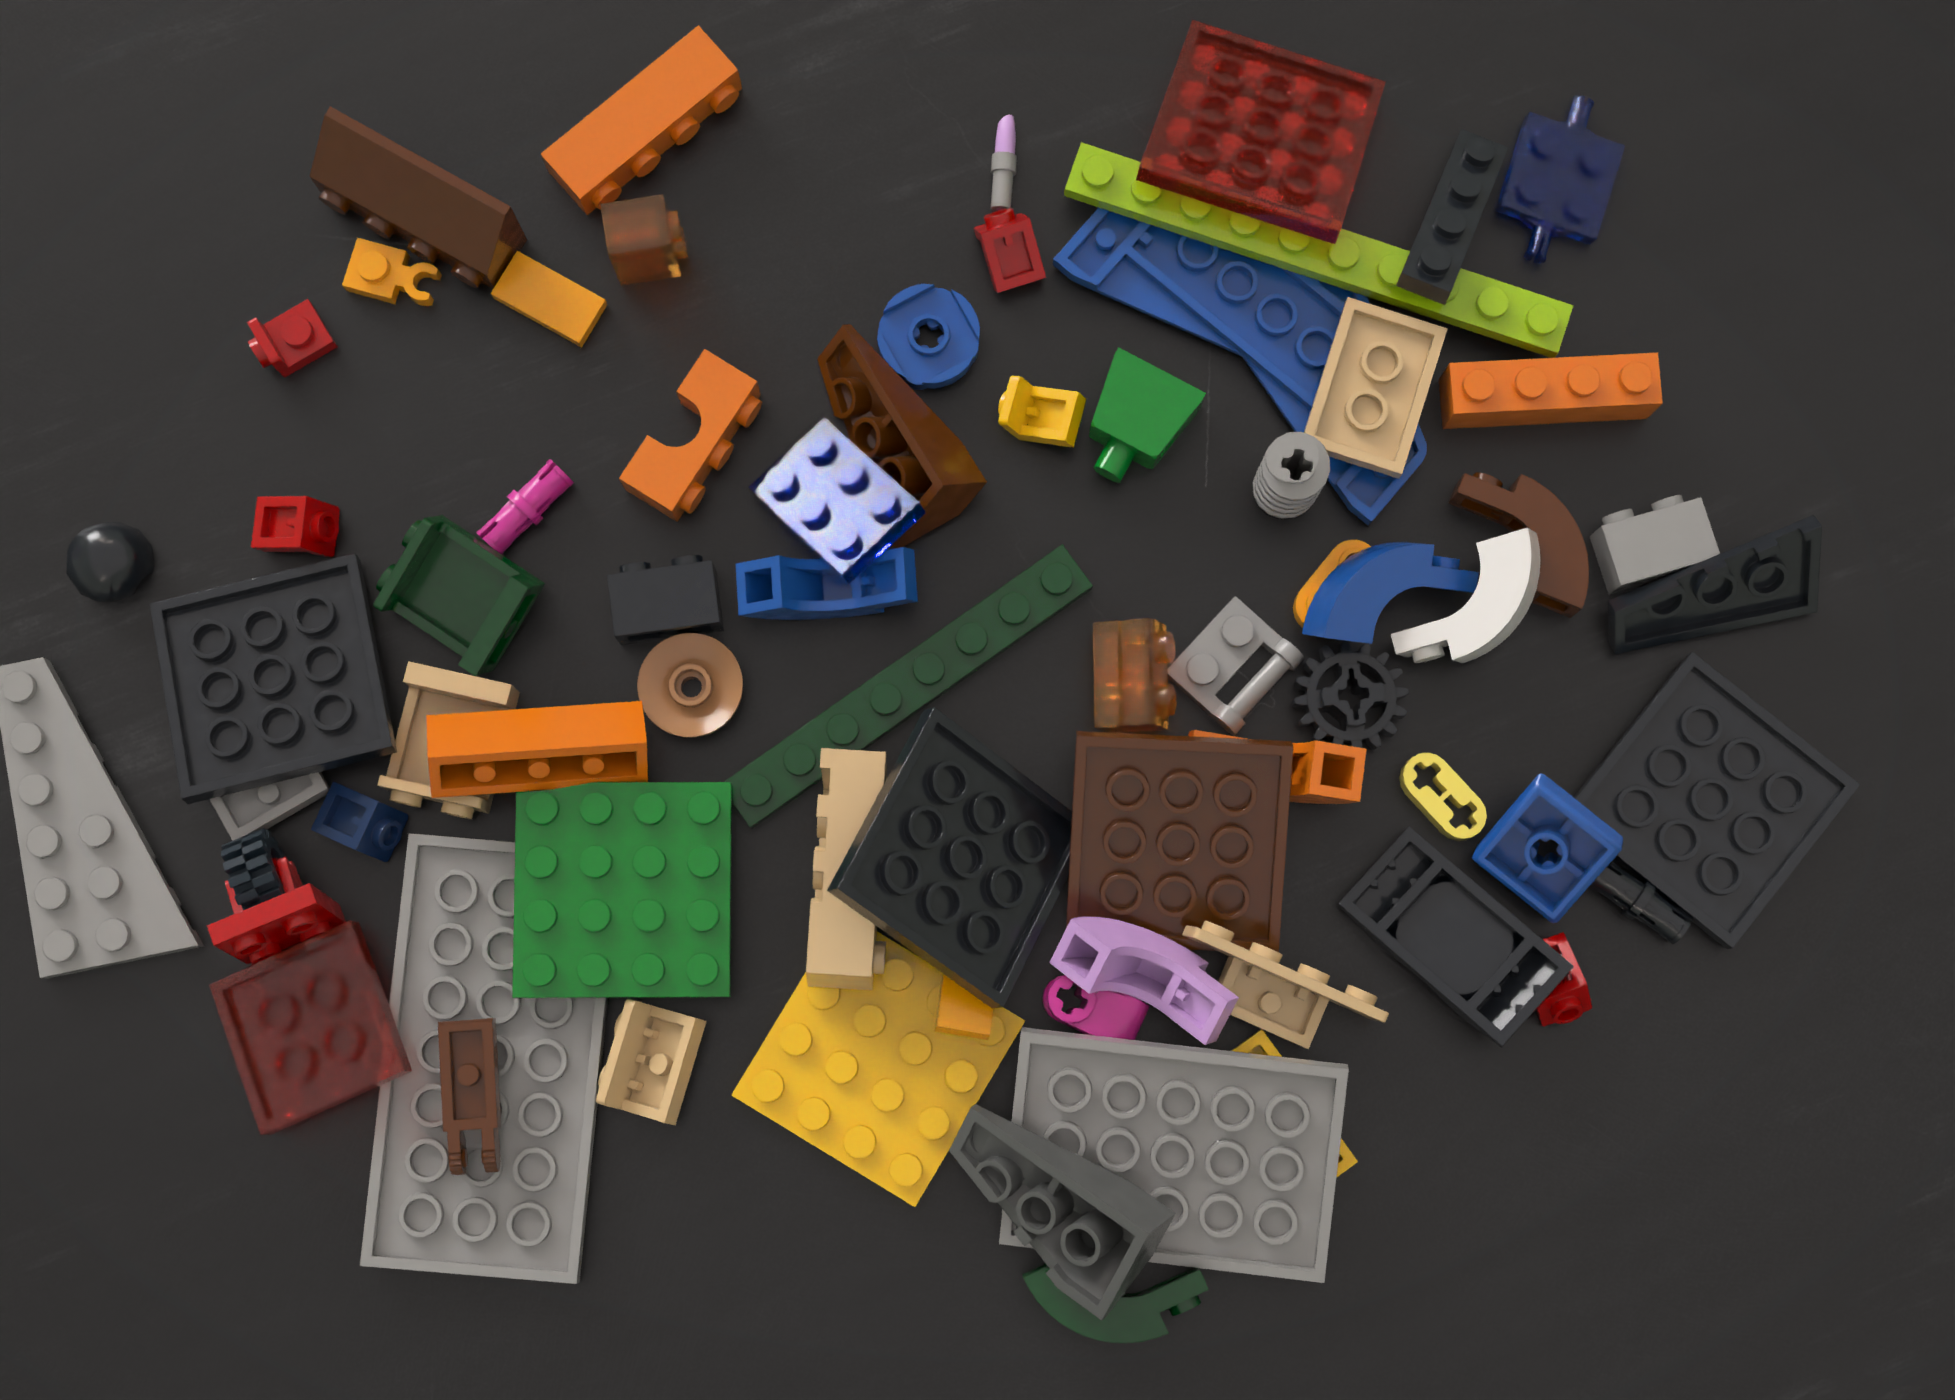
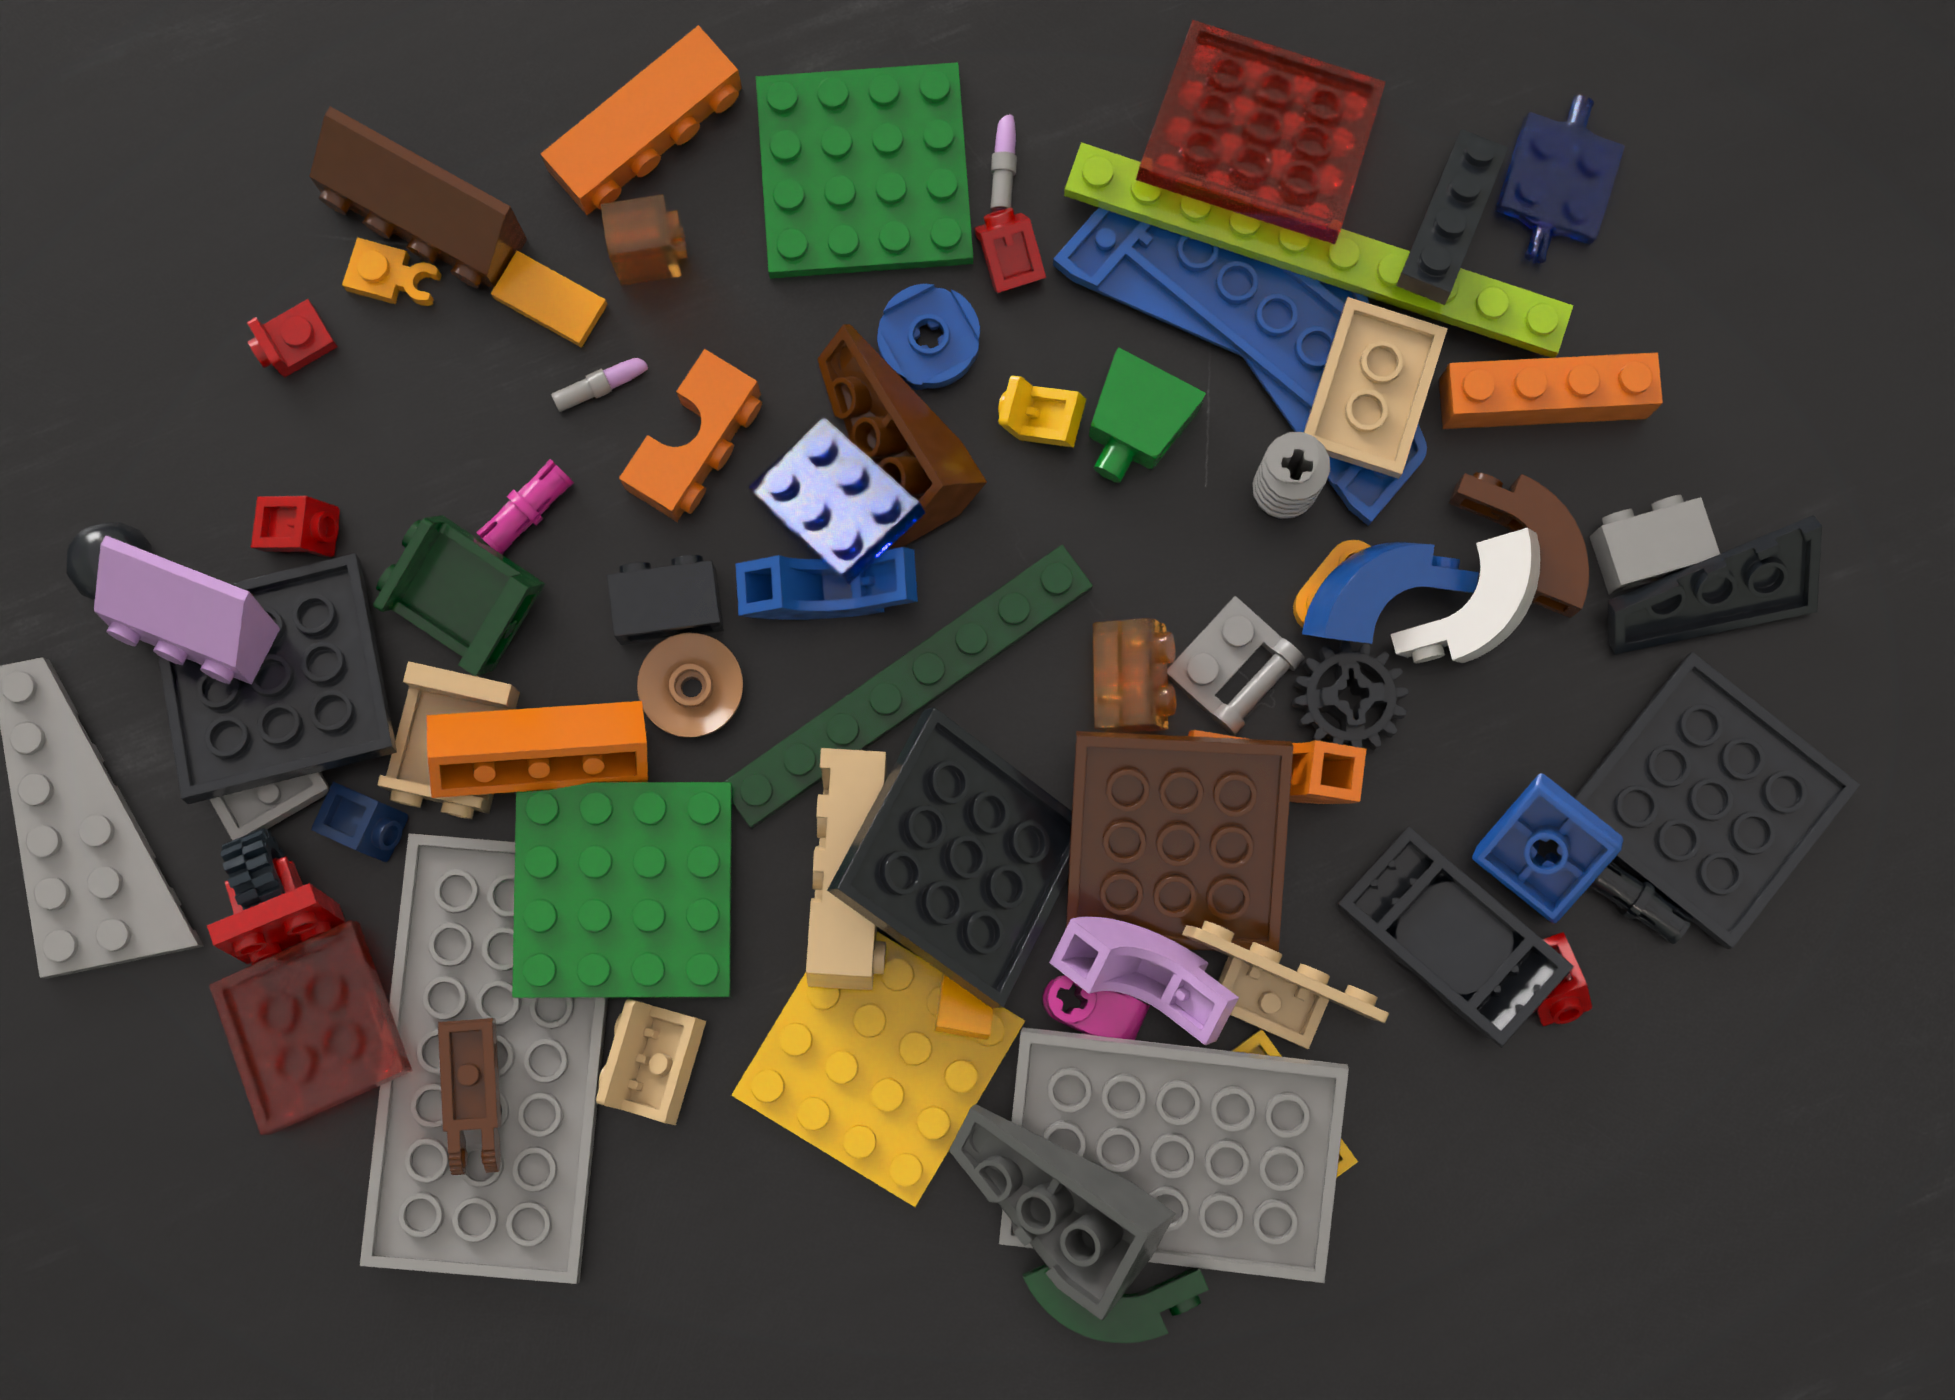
light yellow beam [1399,752,1487,841] -> none
none -> lavender slope [94,536,280,685]
none -> light grey piece [551,358,648,412]
none -> green plate [756,62,973,278]

